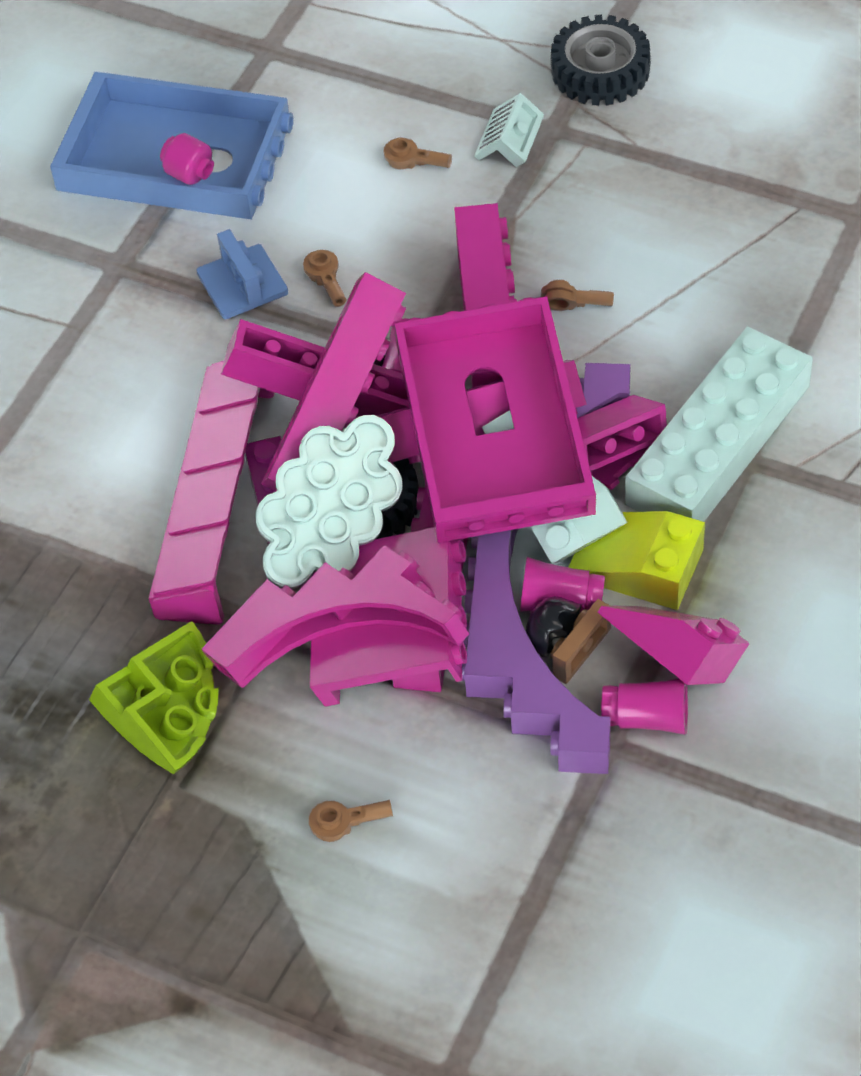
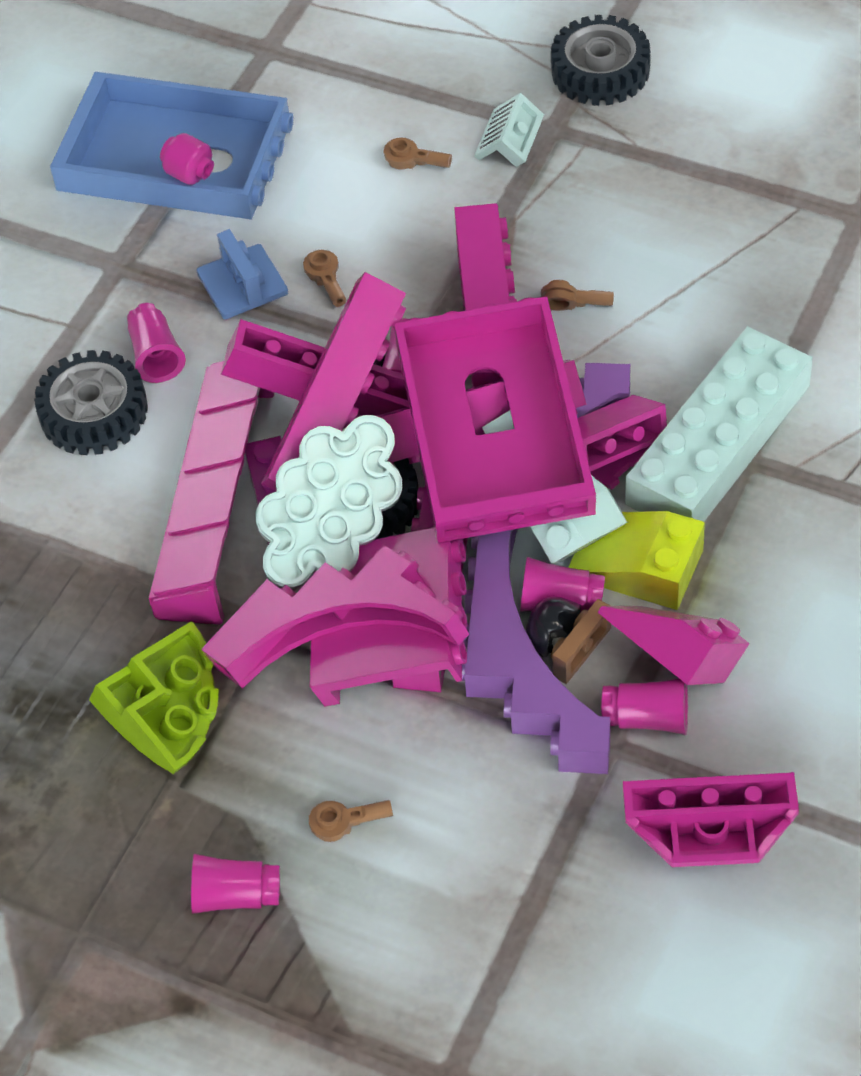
none -> wheel [34,350,148,455]
none -> dark pink plant [127,303,186,383]
none -> dark pink plant [191,854,280,914]
none -> dark pink wedge [622,772,799,867]

